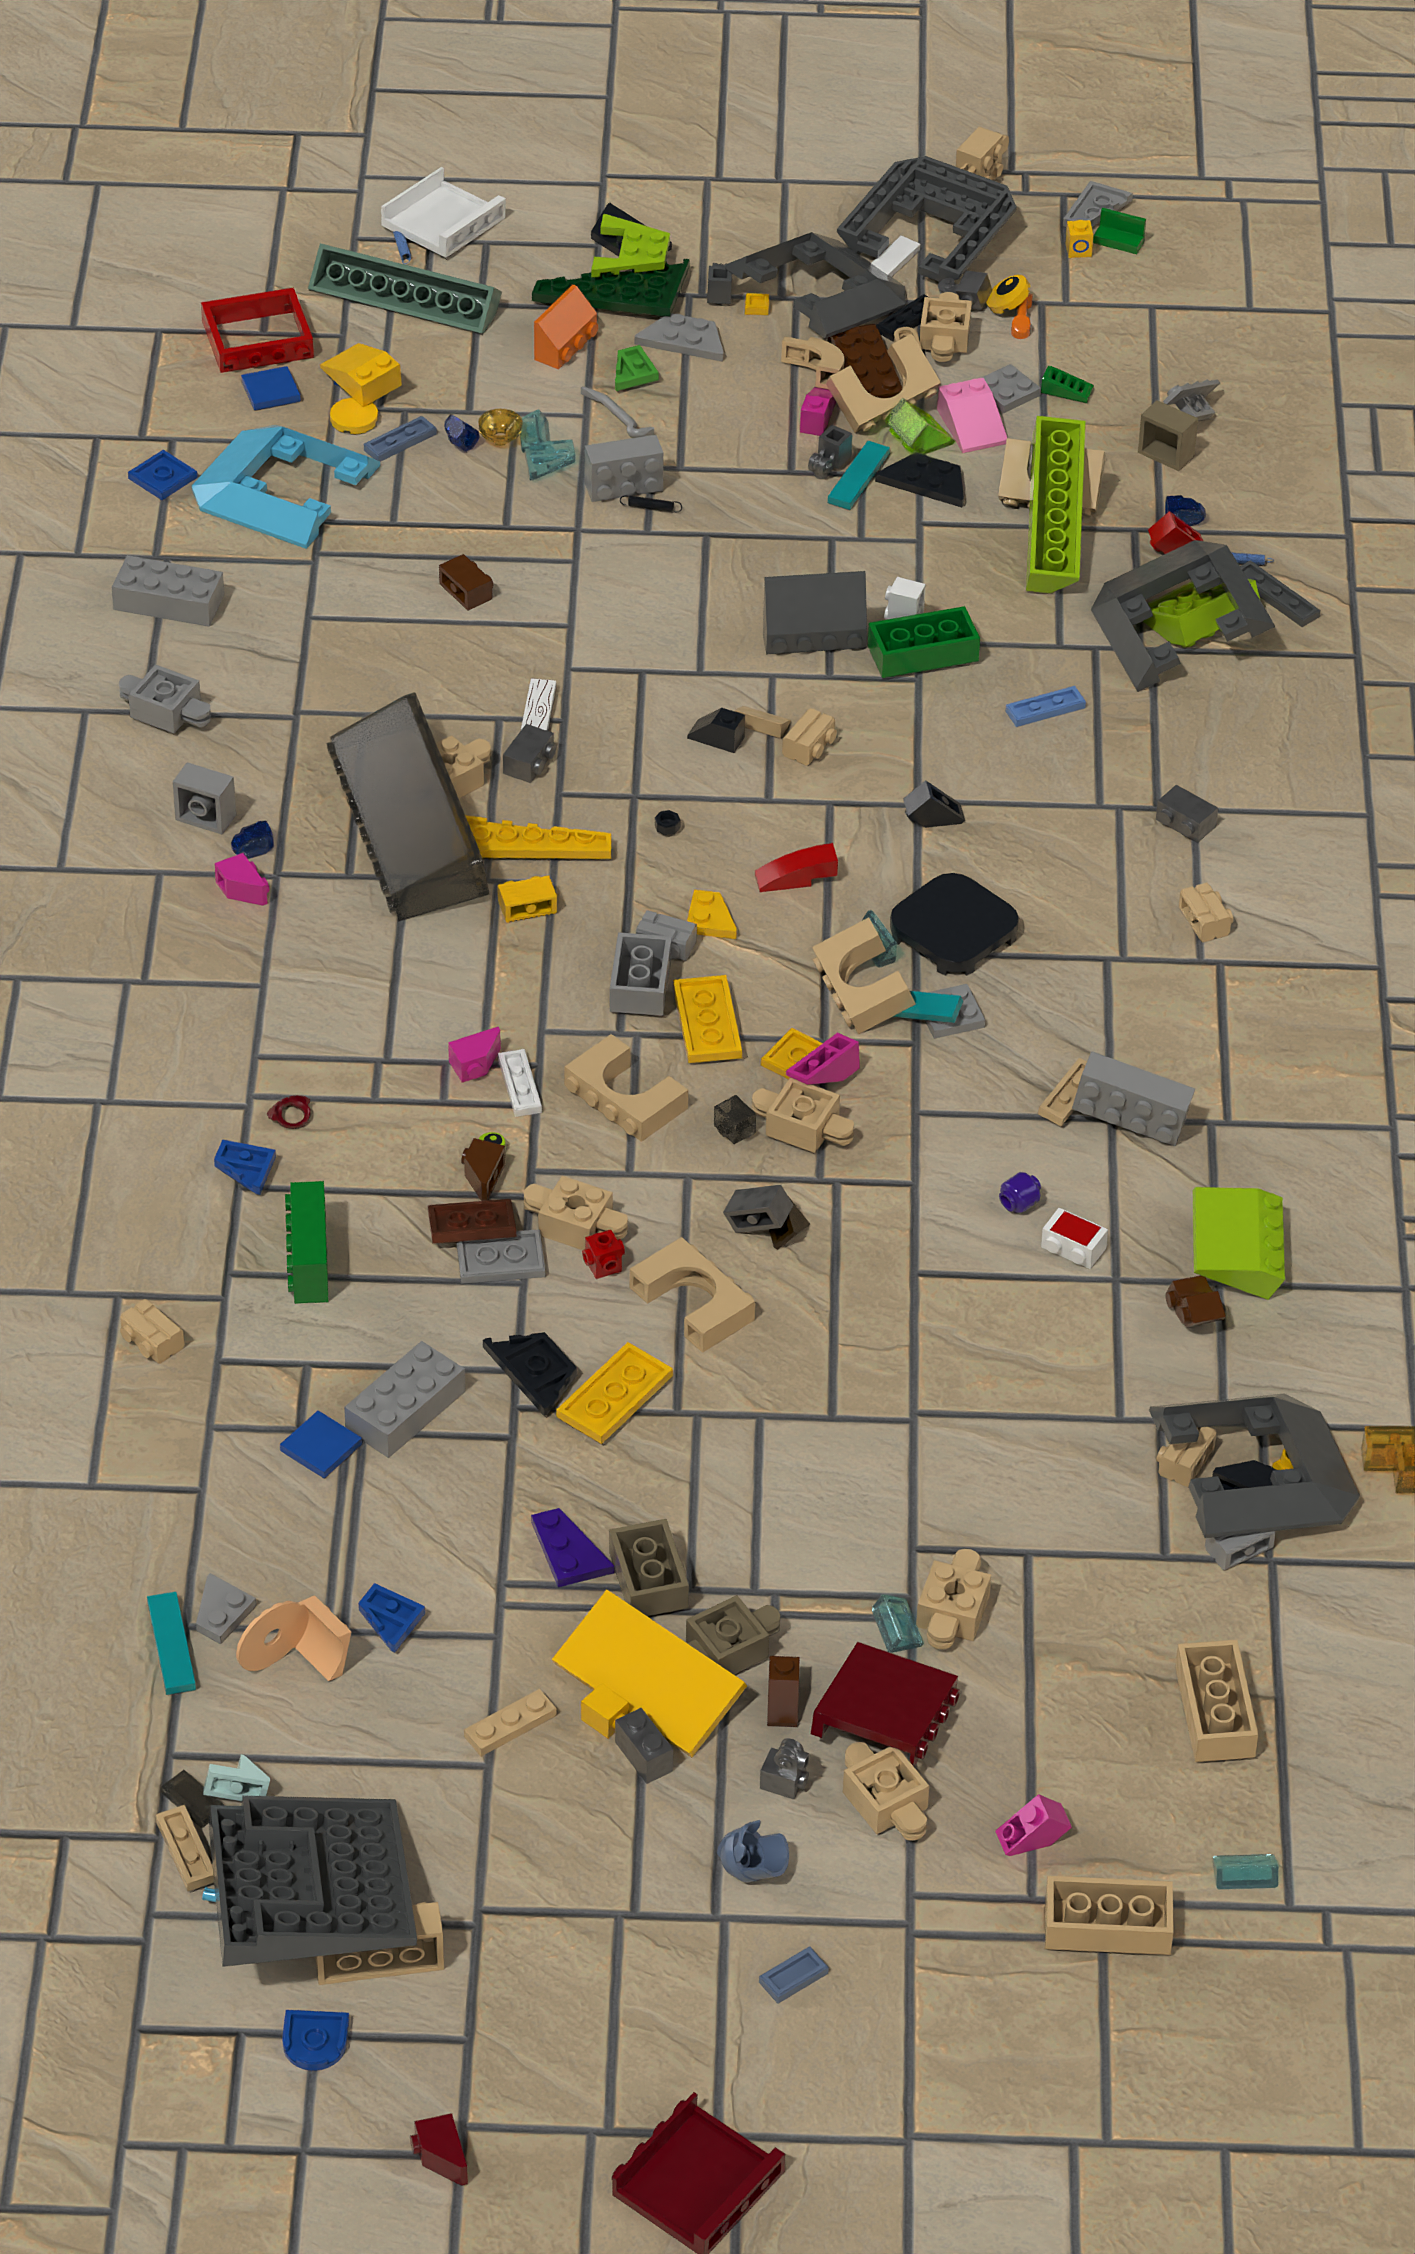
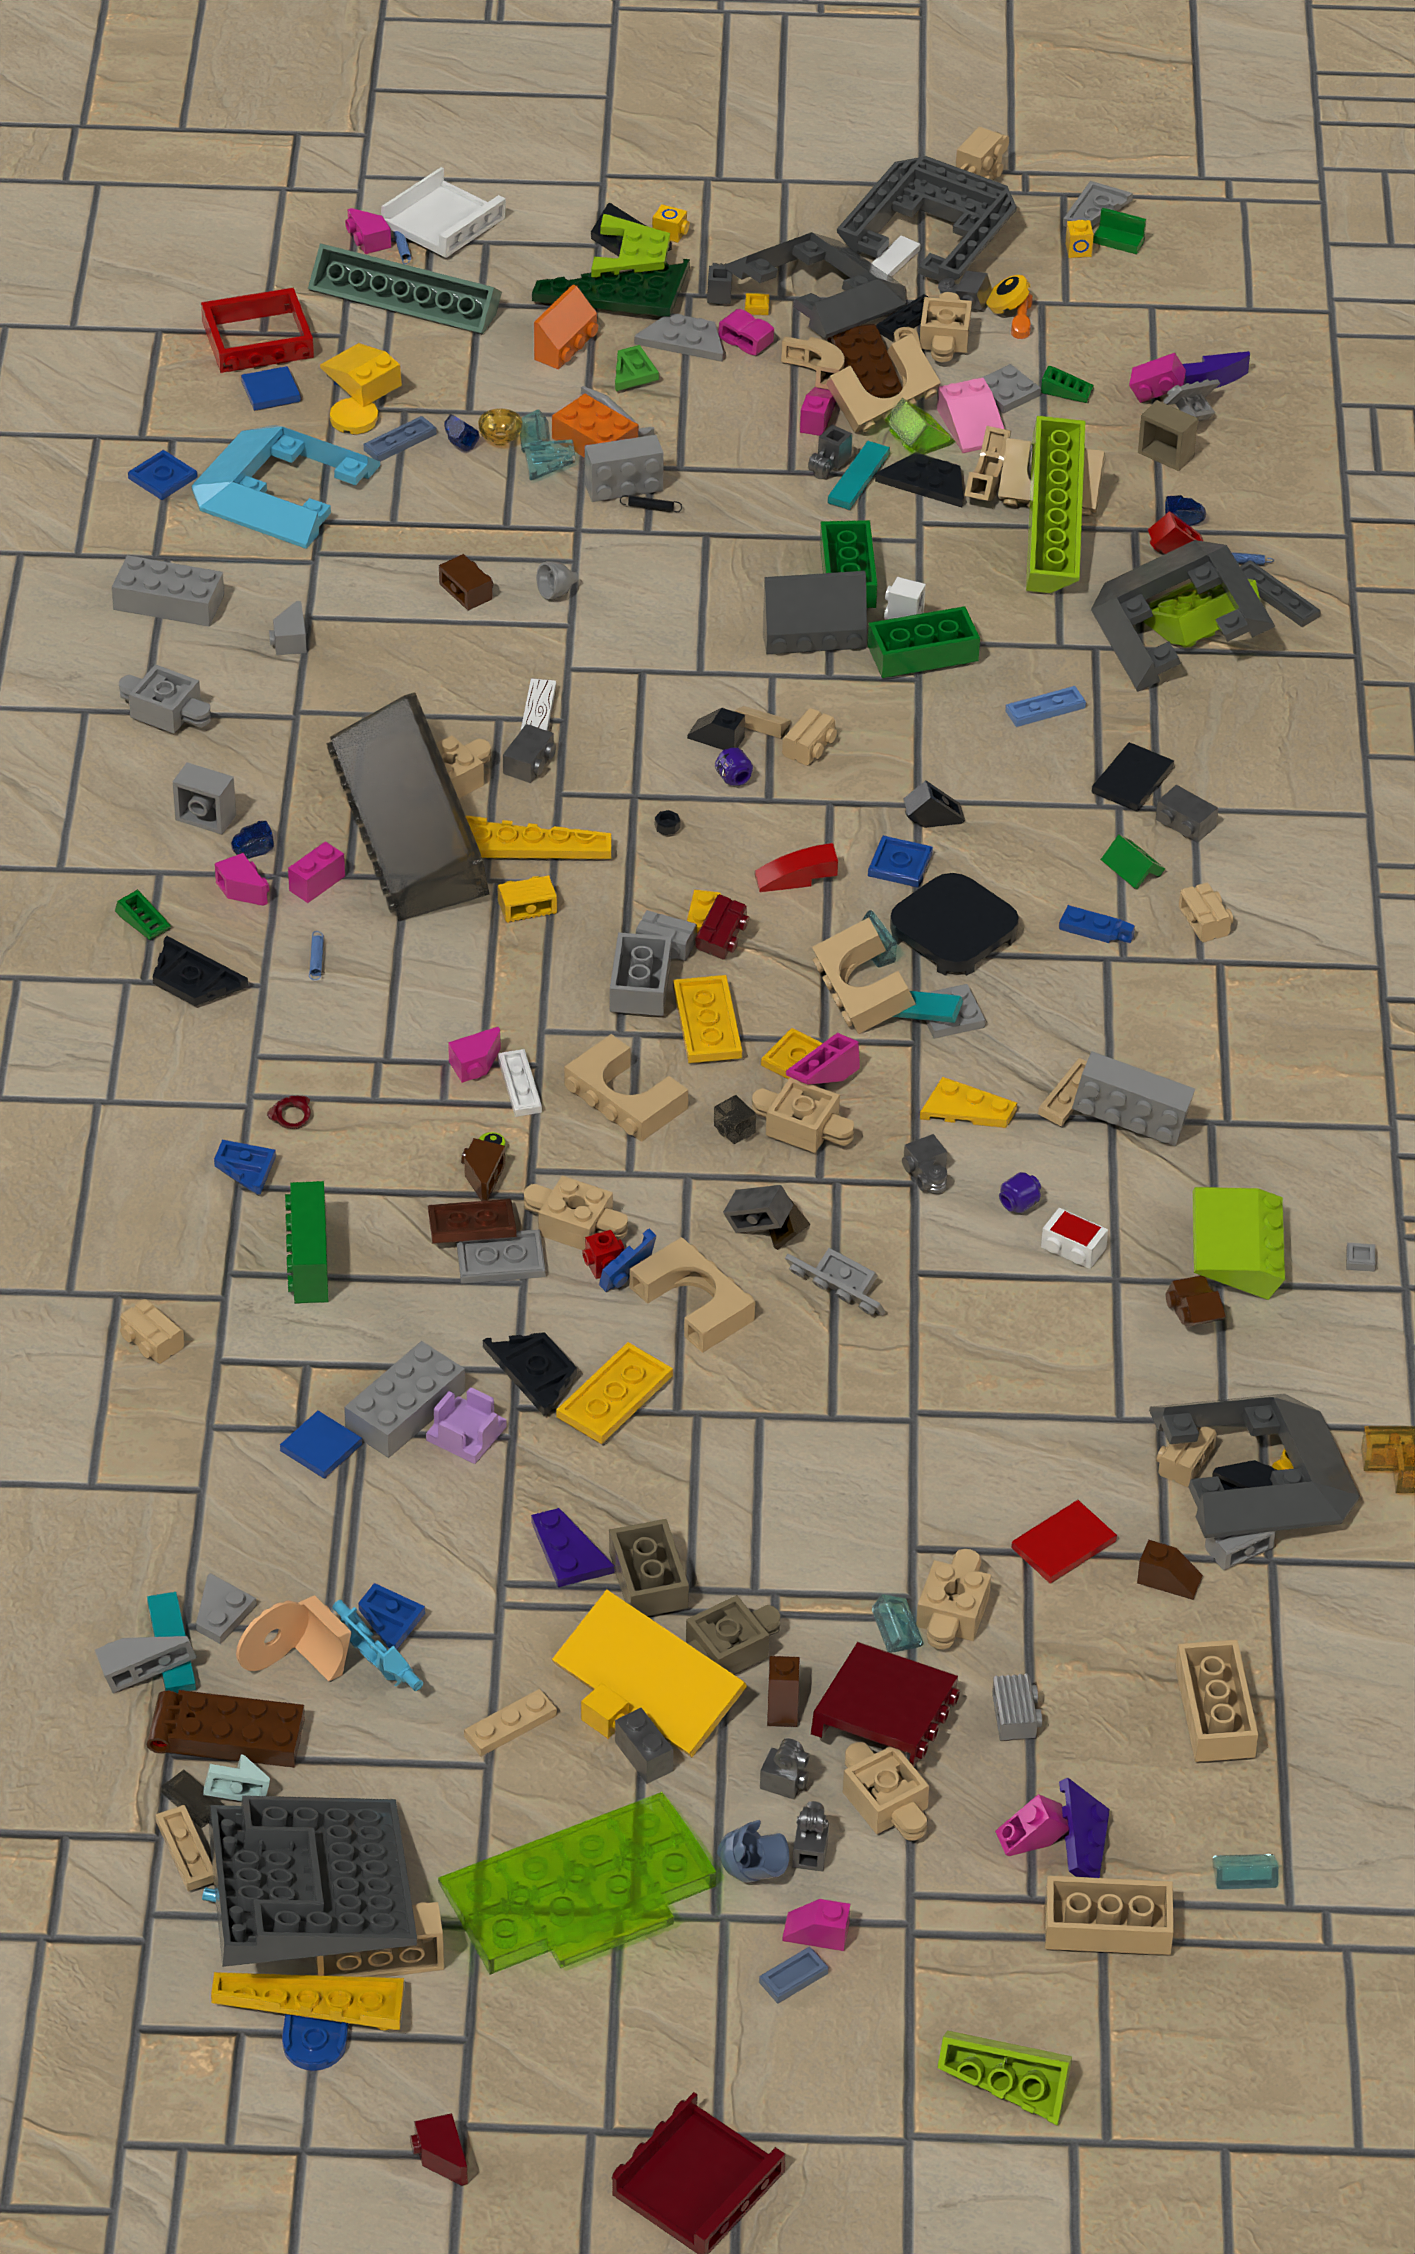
none -> light grey slope [95,1636,197,1693]
none -> green slope [115,889,171,940]
none -> reddish brown hinge [146,1690,305,1768]
none -> black wing [152,936,248,1006]
none -> yellow wing [211,1972,404,2031]
none -> light grey slope [269,601,307,655]
none -> dark pink brick [288,841,345,903]
none -> medium blue piece [309,931,324,980]
none -> medium azure plate [332,1600,423,1691]
none -> dark pink slope [345,208,391,254]
none -> lavender panel [426,1387,507,1464]
none -> clear neon green slope [438,1792,716,1975]
none -> light grey helmet [536,561,578,599]
none -> orange brick [552,394,639,458]
none -> blue wing [599,1228,656,1292]
none -> yellow brick [652,204,690,243]
none -> dark red brick [696,894,750,960]
none -> dark purple head [715,748,753,786]
none -> dark pink brick [718,309,774,355]
none -> dark pink slope [782,1899,851,1951]
none -> light grey bracket [785,1248,886,1316]
none -> flat silver brick [792,1801,829,1872]
none -> green brick [820,520,877,608]
none -> blue tile [868,836,933,887]
none -> flat silver brick [902,1134,947,1194]
none -> yellow wing [920,1077,1017,1128]
none -> lime wedge [937,2030,1072,2126]
none -> tan arch [964,426,1012,501]
none -> light grey brick [992,1673,1042,1740]
none -> red tile [1011,1500,1117,1584]
none -> blue hinge [1059,905,1135,943]
none -> dark purple wing [1059,1778,1110,1878]
none -> black tile [1092,742,1174,811]
none -> green panel [1100,834,1166,889]
none -> dark pink brick [1129,353,1186,403]
none -> reddish brown slope [1137,1539,1203,1600]
none -> dark purple slope [1182,351,1250,389]
none -> light grey tile [1346,1243,1375,1272]

